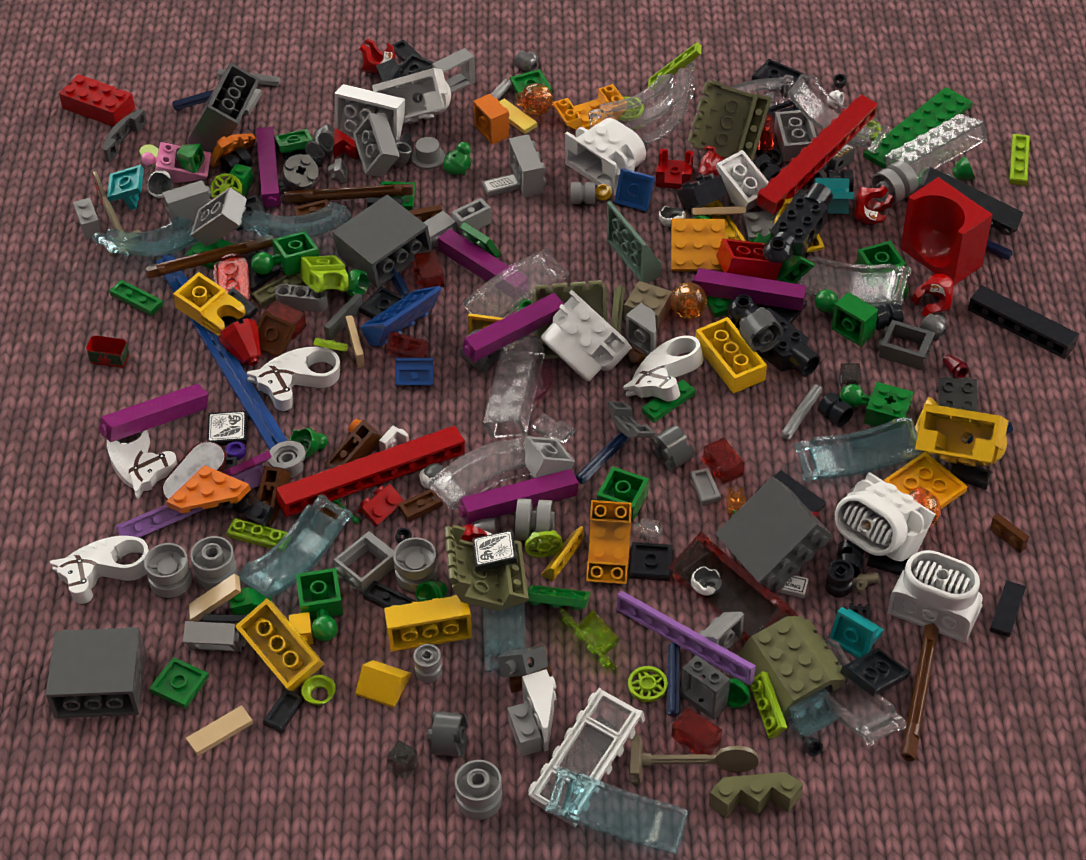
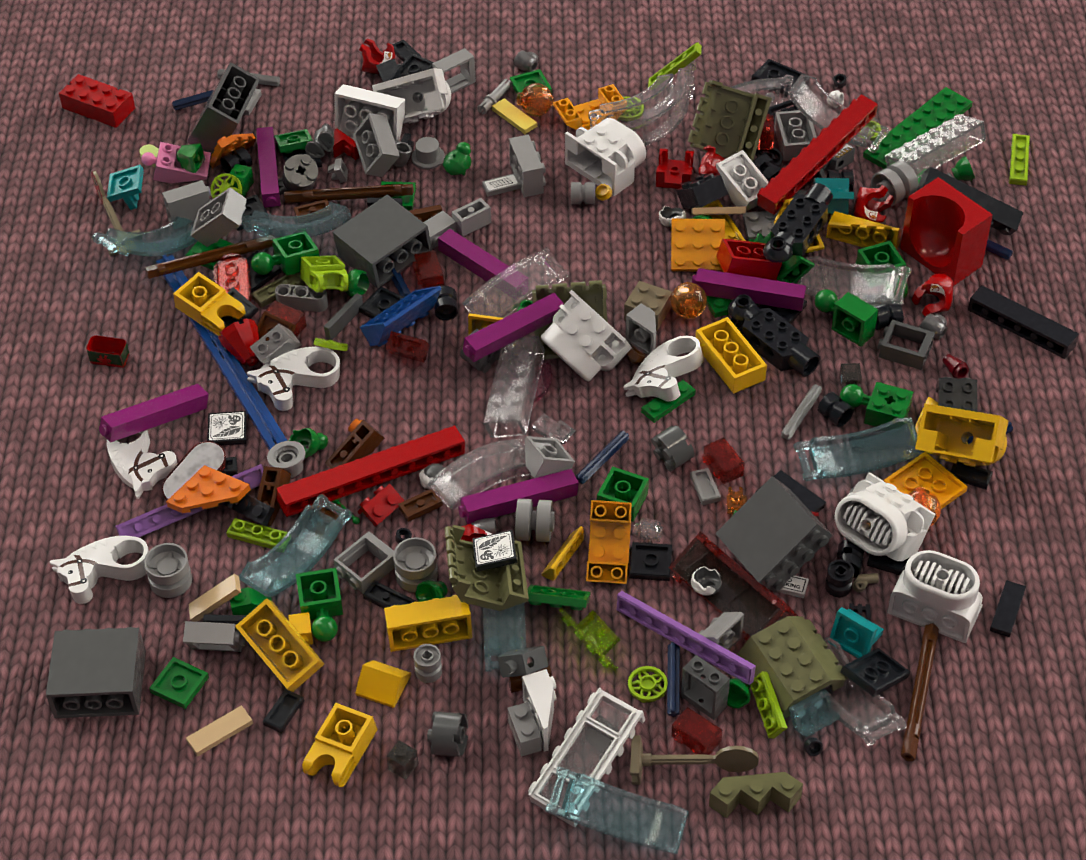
light grey brick [73,198,102,240] -> none
dark grey slope [104,109,147,163] -> none
green plate [109,280,163,316] -> none
dark grey hair [147,171,173,199] -> none
light grey wheel [190,536,238,590] -> none
magenta tile [224,451,272,476] -> none
dark purple tile [226,441,246,460] -> none
lime piece [301,675,336,706] -> none
tan tile [346,315,365,368] -> none
white bracket [379,426,409,451] -> none
blue plate [395,358,434,386] -> none
light grey wheel [455,760,502,820] -> none
green plate [460,222,501,258] -> none
orange brick [473,94,510,145] -> none
lime wheel [525,530,563,558] -> none
sand green slope [607,201,662,283] -> none
dark grey slope [607,401,655,438] -> none
olive axle [611,285,625,334] -> none
blue plate [614,168,655,211] -> none
dark grey brick [739,307,783,352] -> none
reddish brown plate [990,513,1029,553] -> none
none -> light grey window [250,324,302,364]
none -> yellow brick [302,703,378,787]
none -> black wheel [434,286,458,320]
none -> yellow wedge [826,211,902,249]

